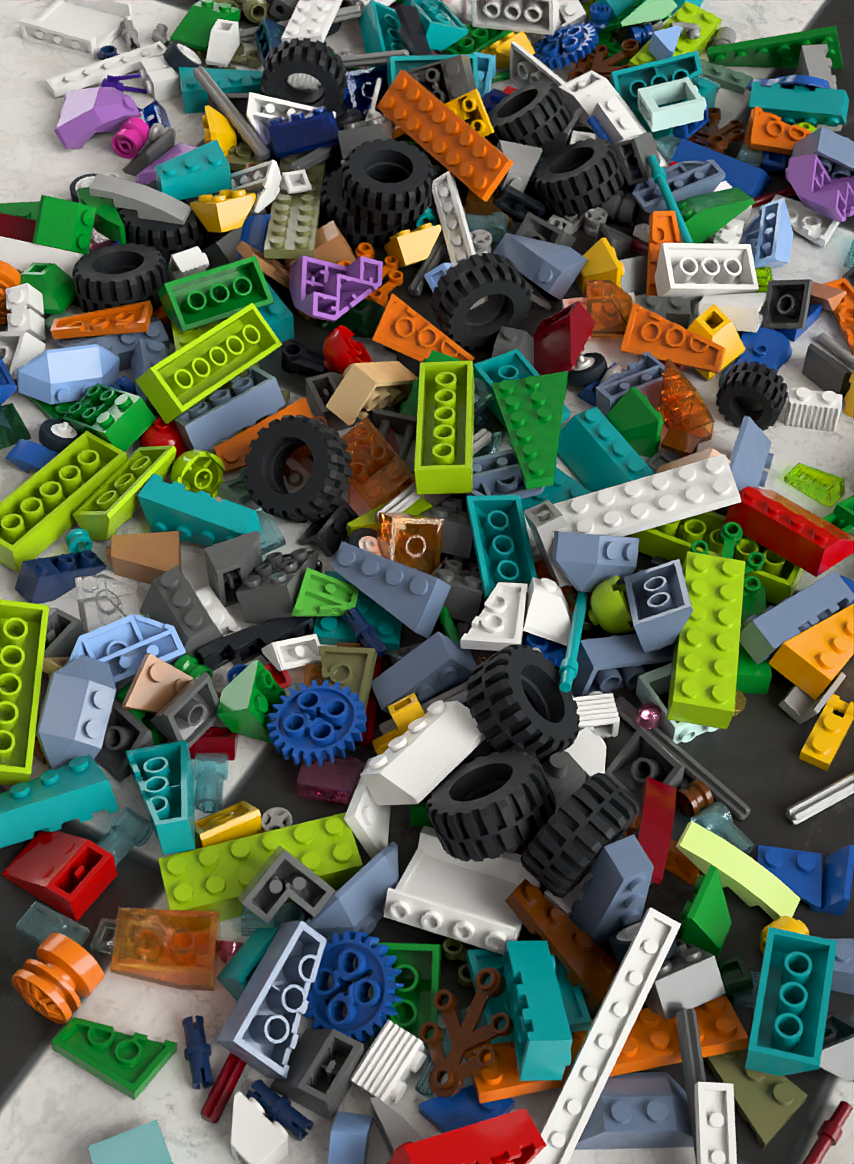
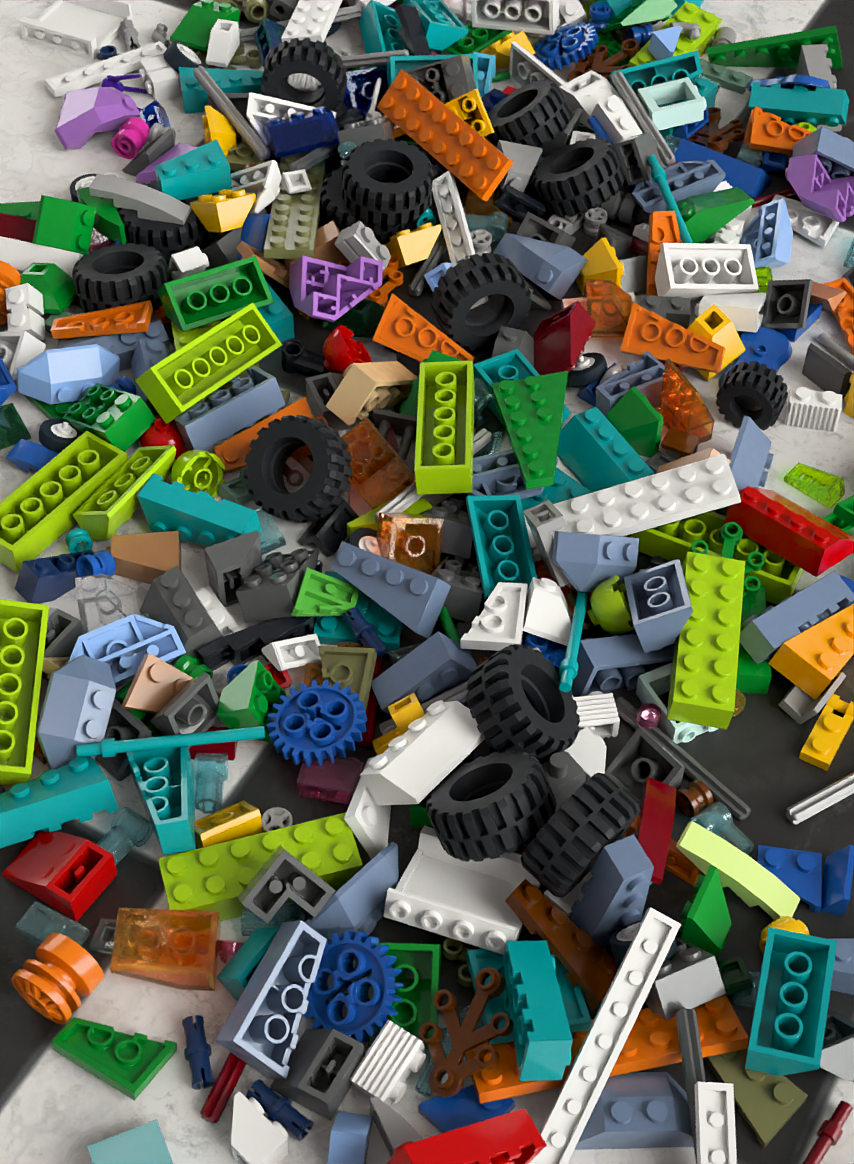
none -> blue wheel [76,550,116,583]
none -> teal bar [77,726,265,758]
none -> light grey brick [335,221,391,270]
none -> clear light blue axle [338,141,357,159]
none -> light grey axle [611,71,676,167]

